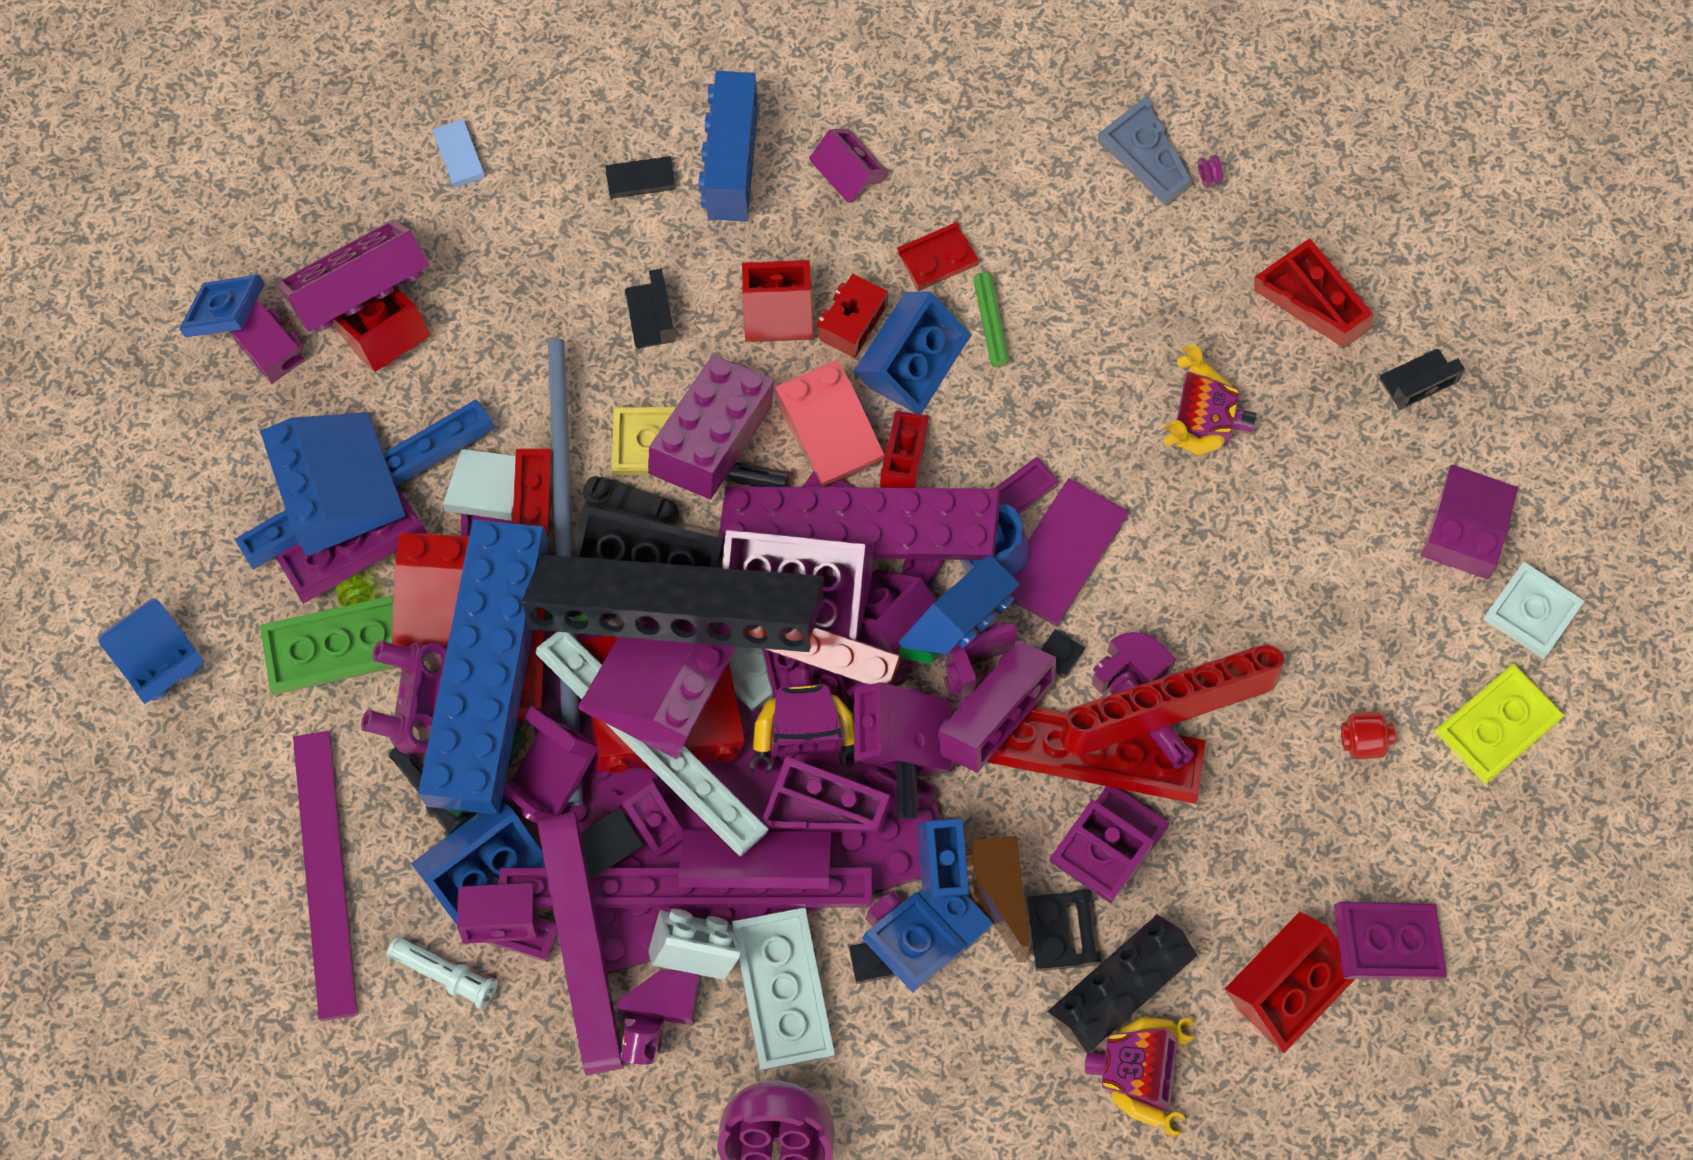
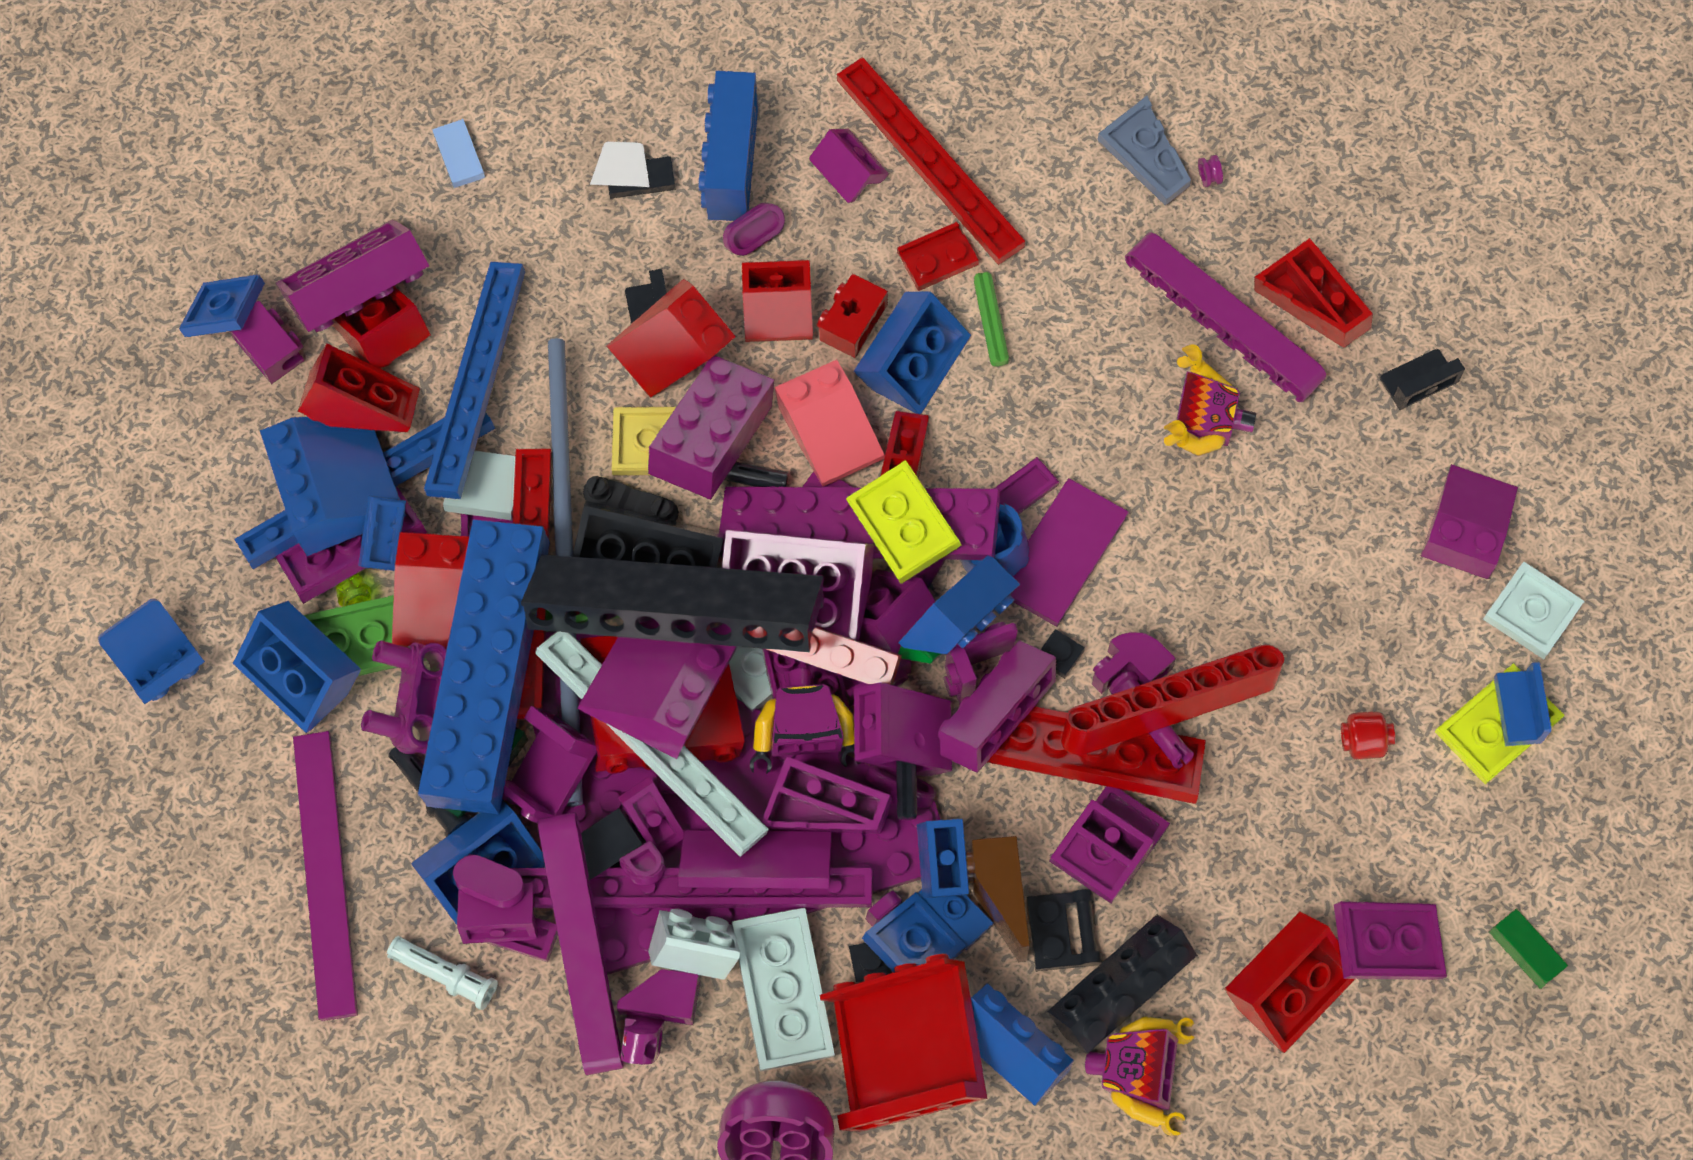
none -> blue slope [233,601,361,733]
none -> red slope [298,343,420,433]
none -> blue plate [358,495,406,571]
none -> blue plate [424,262,525,499]
none -> magenta tile [453,855,525,908]
none -> white sticker [590,142,649,187]
none -> red slope [606,279,736,398]
none -> magenta tile [619,840,664,885]
none -> magenta tile [723,202,785,256]
none -> red panel [819,954,988,1132]
none -> red plate [837,57,1025,265]
none -> neon yellow tile [846,460,962,584]
none -> blue slope [971,984,1074,1106]
none -> magenta beam [1125,232,1326,402]
none -> green slope [1489,908,1568,989]
none -> blue panel [1494,662,1551,746]

